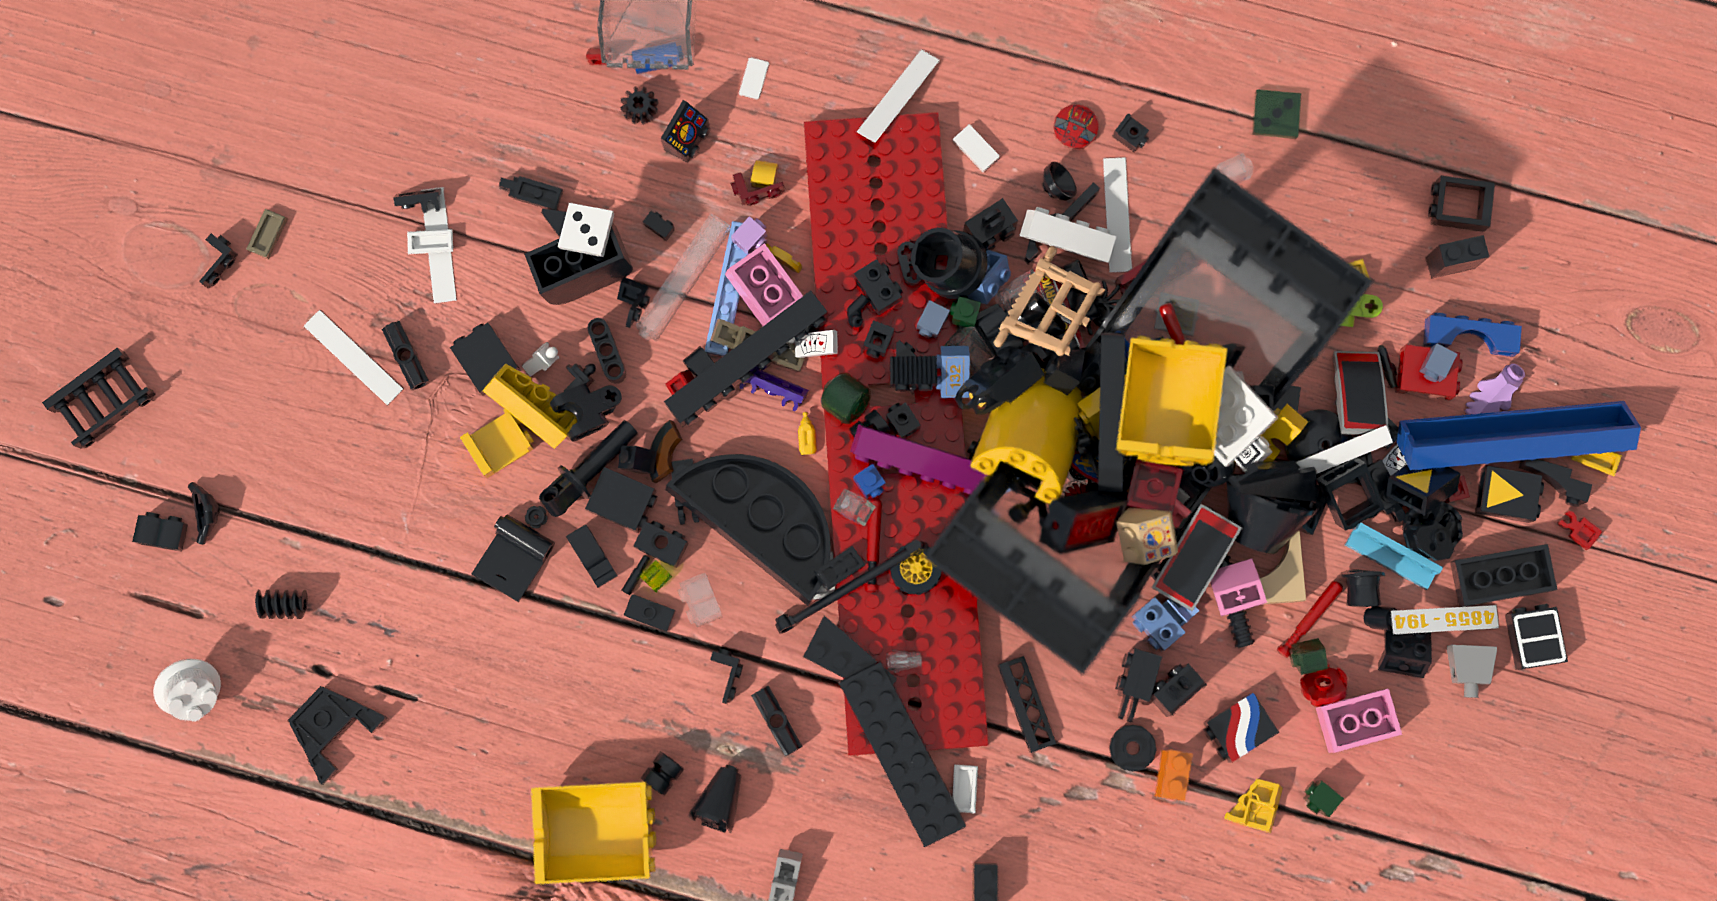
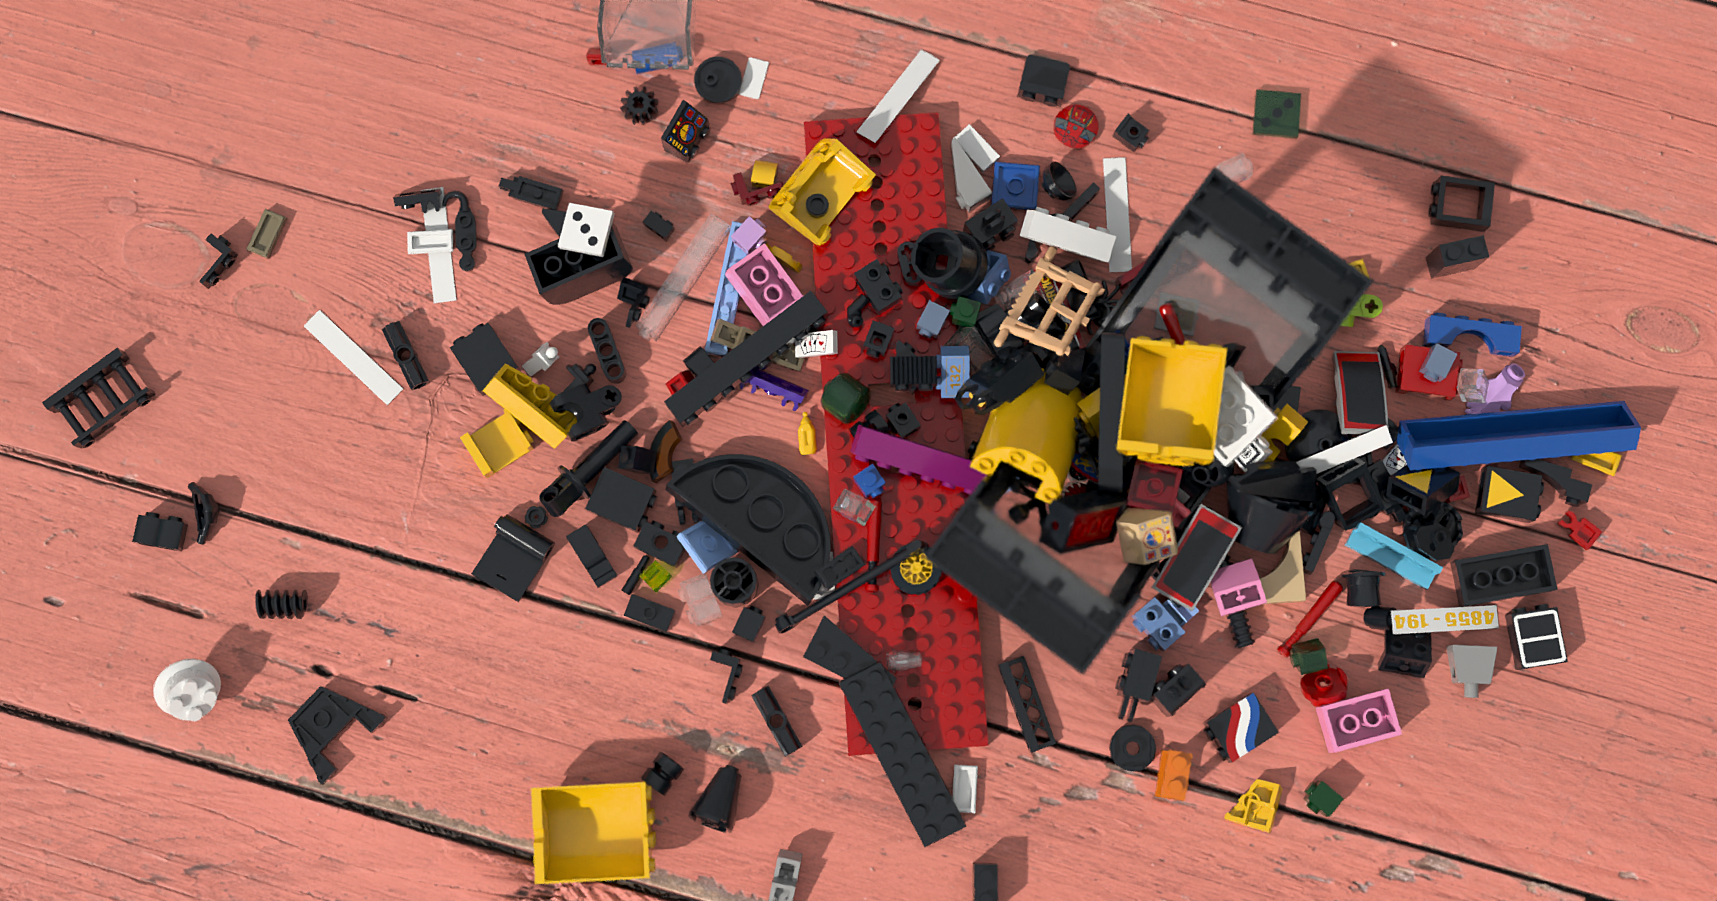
none -> black piece [442,191,477,272]
none -> light blue tile [677,520,739,574]
none -> black piece [694,56,742,103]
none -> black cylinder [710,557,759,608]
none -> black brick [732,605,766,643]
none -> yellow windscreen [768,138,876,245]
none -> black tile [806,194,829,218]
none -> light grey slope [951,138,993,212]
none -> blue plate [991,162,1040,210]
none -> black bracket [1017,55,1070,107]
none -> black hinge [1302,511,1336,575]
none -> clear brick [1457,368,1489,403]

